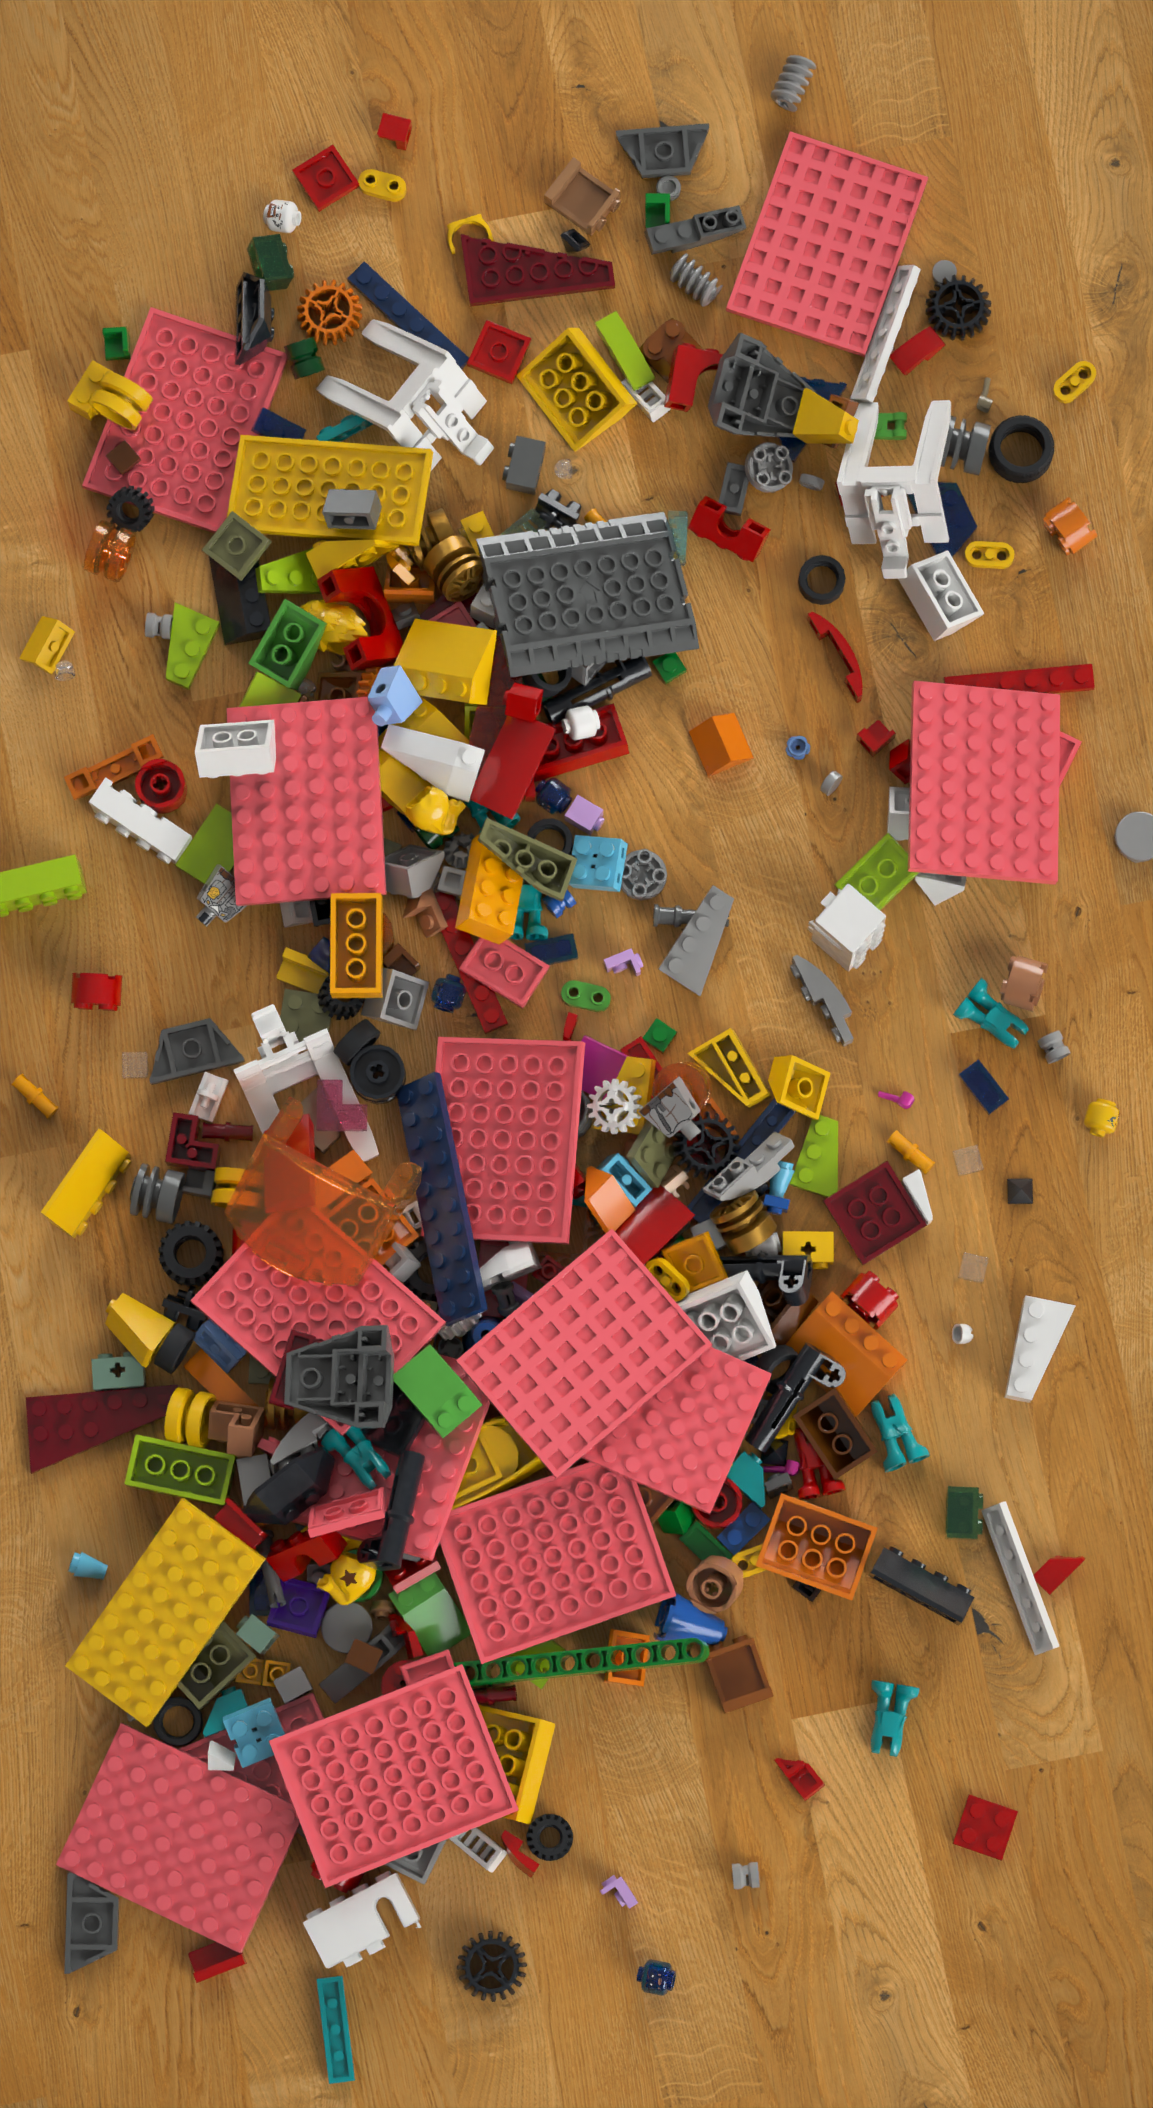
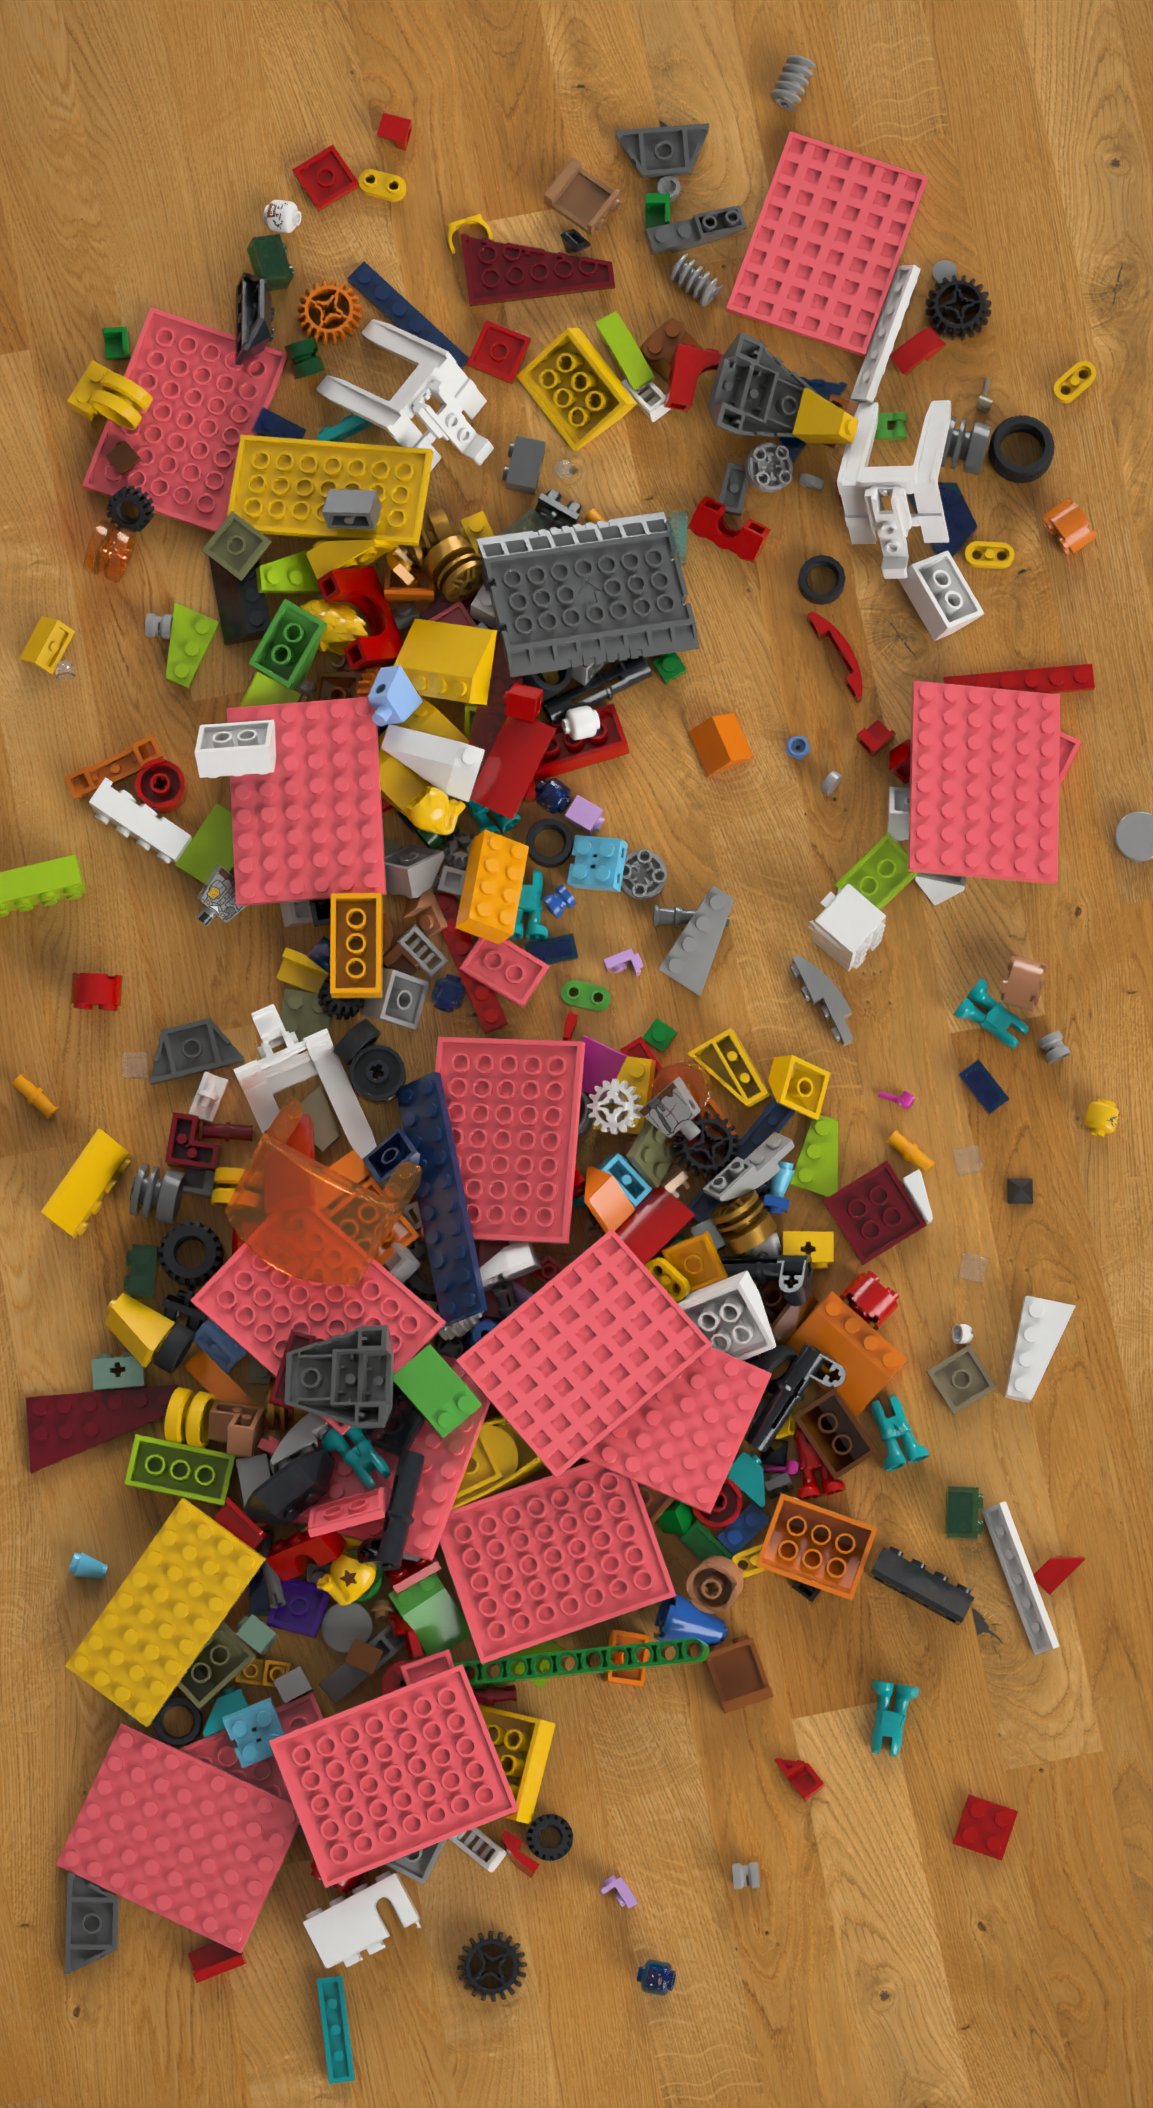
white slope [208,1741,236,1771] -> none
clear pink plate [317,1080,368,1131] -> none
olive wedge [478,818,577,902] -> none
none -> clear green brick [124,1244,160,1300]
none -> dark blue slope [362,1126,420,1202]
none -> light grey slope [395,924,449,978]
none -> dark tan plate [926,1344,997,1415]

